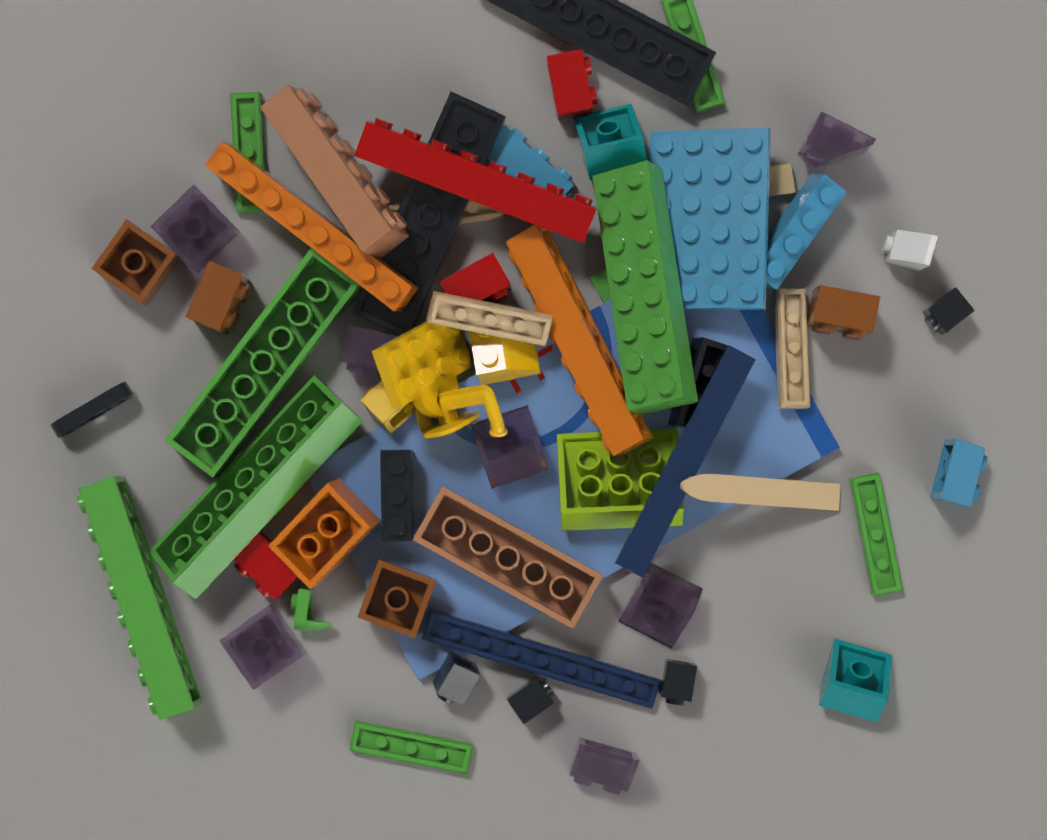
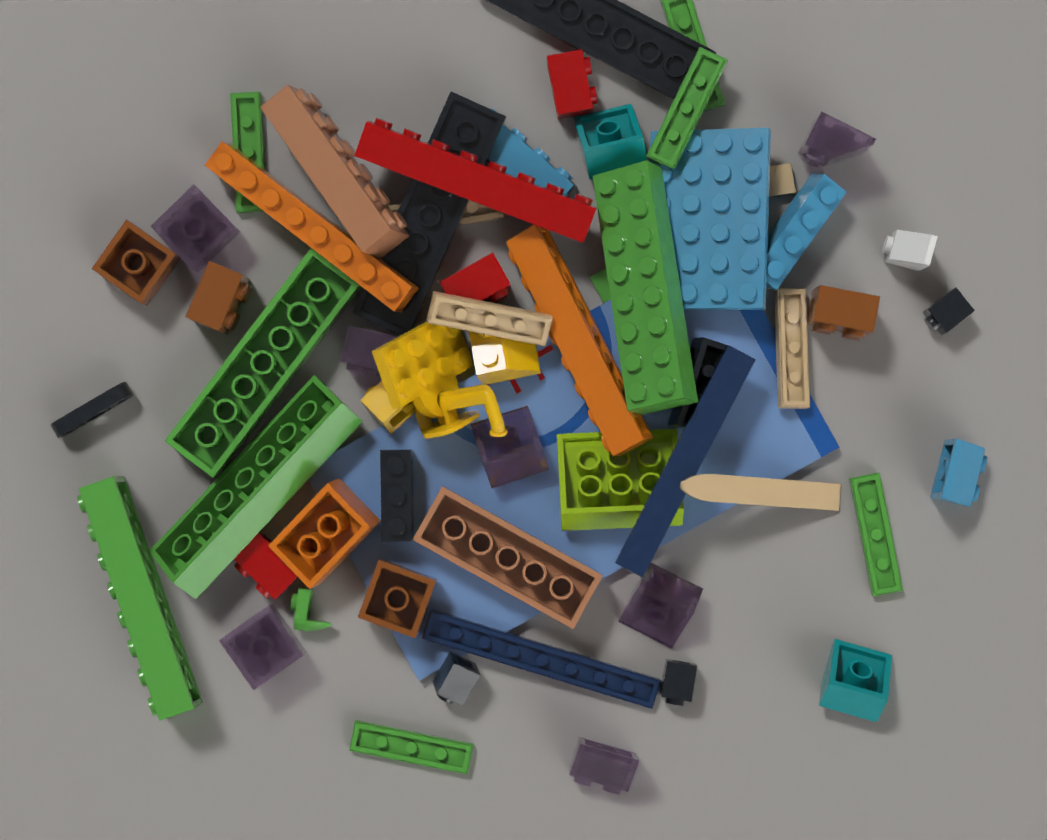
black brick [506,676,555,724] -> none
none -> bright green tile [646,47,728,170]

